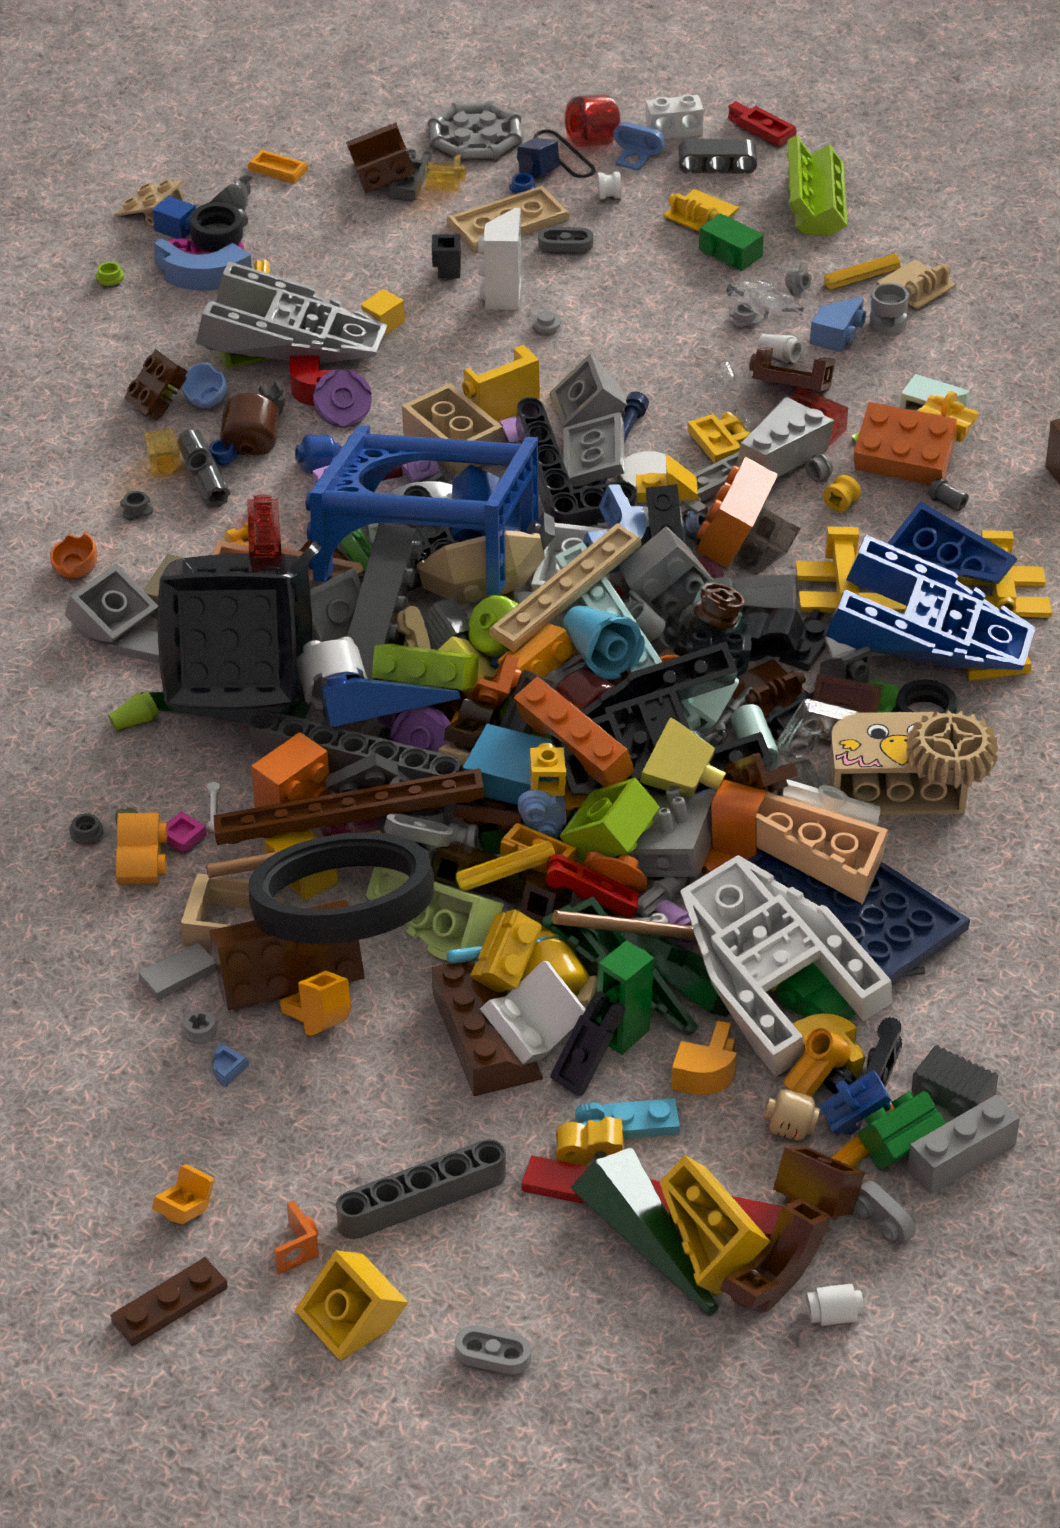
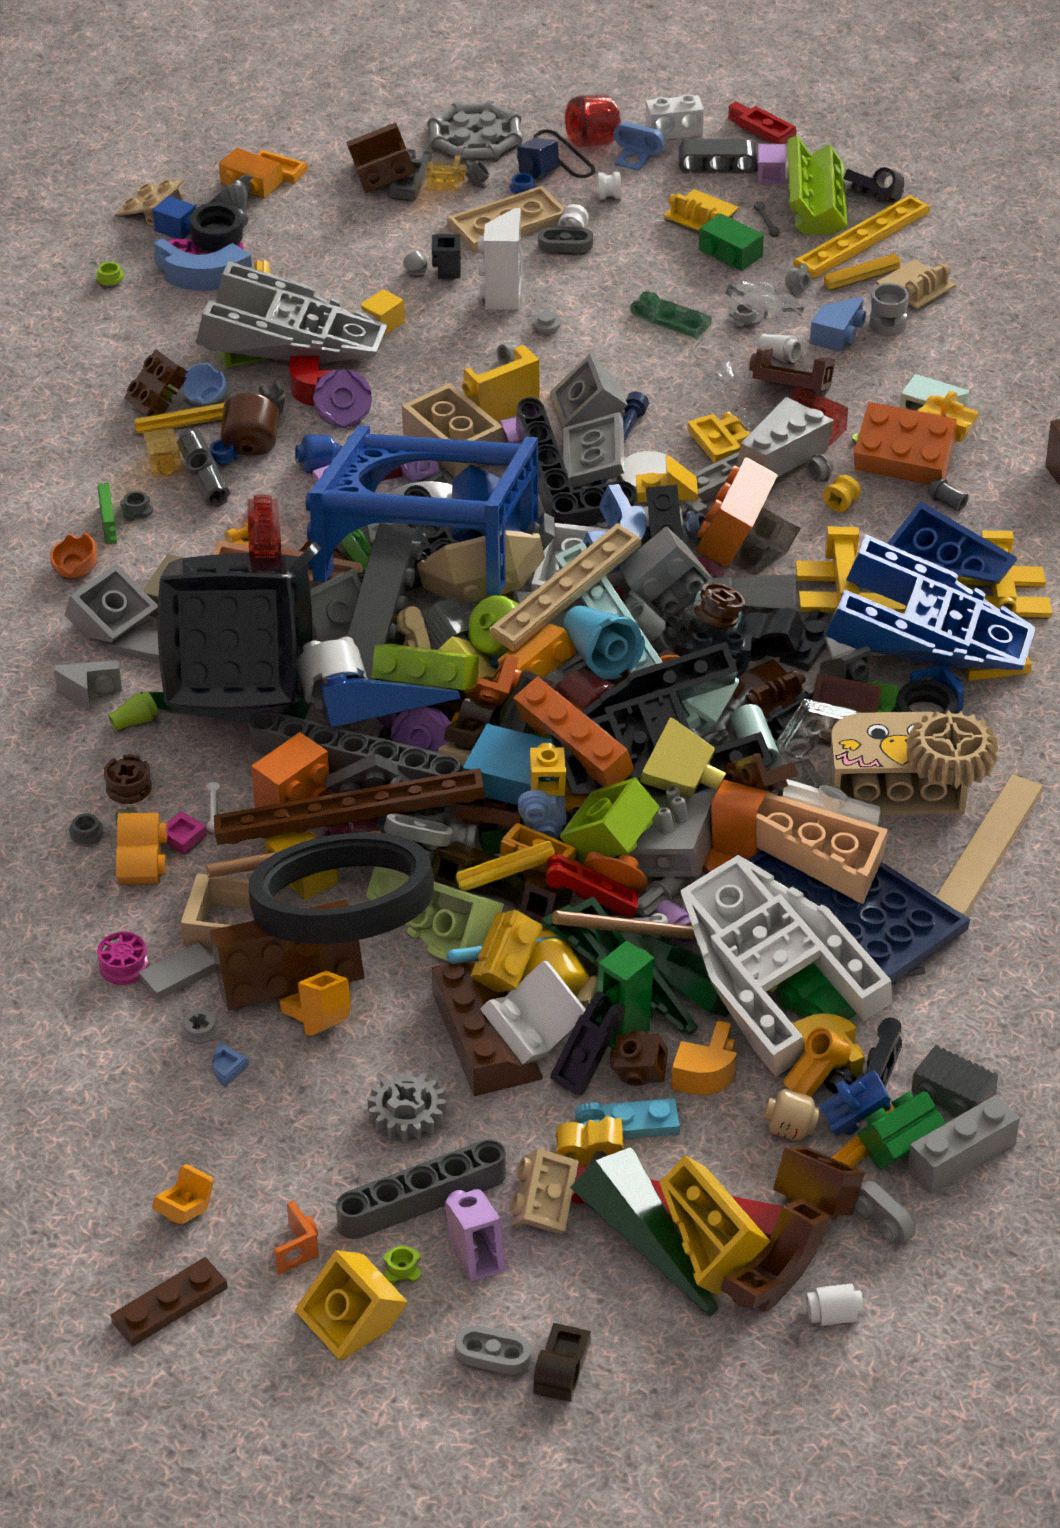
none -> light grey slope [54,660,122,711]
none -> bright green tile [97,483,117,544]
none -> dark pink wheel [97,931,148,985]
none -> reddish brown wheel [104,754,152,804]
none -> yellow axle [134,402,226,434]
none -> light orange brick [219,147,283,199]
none -> light grey gear [367,1070,447,1142]
none -> lime plate [383,1246,422,1283]
none -> light grey hinge [403,251,427,276]
none -> lavender torso [445,1189,506,1282]
none -> dark grey plate [465,160,490,188]
none -> light grey hinge [497,342,519,365]
none -> tan bracket [509,1148,579,1235]
none -> dark brown plate [533,1323,591,1402]
none -> white wheel [557,204,589,228]
none -> reddish brown brick [610,1031,668,1086]
none -> clear green hinge [630,291,712,339]
none -> dark grey hinge [754,202,780,237]
none -> lavender brick [757,144,786,184]
none -> yellow tile [793,195,930,279]
none -> black plate [843,167,905,202]
none -> blue bracket [909,663,965,714]
none -> tan tile [936,774,1043,916]

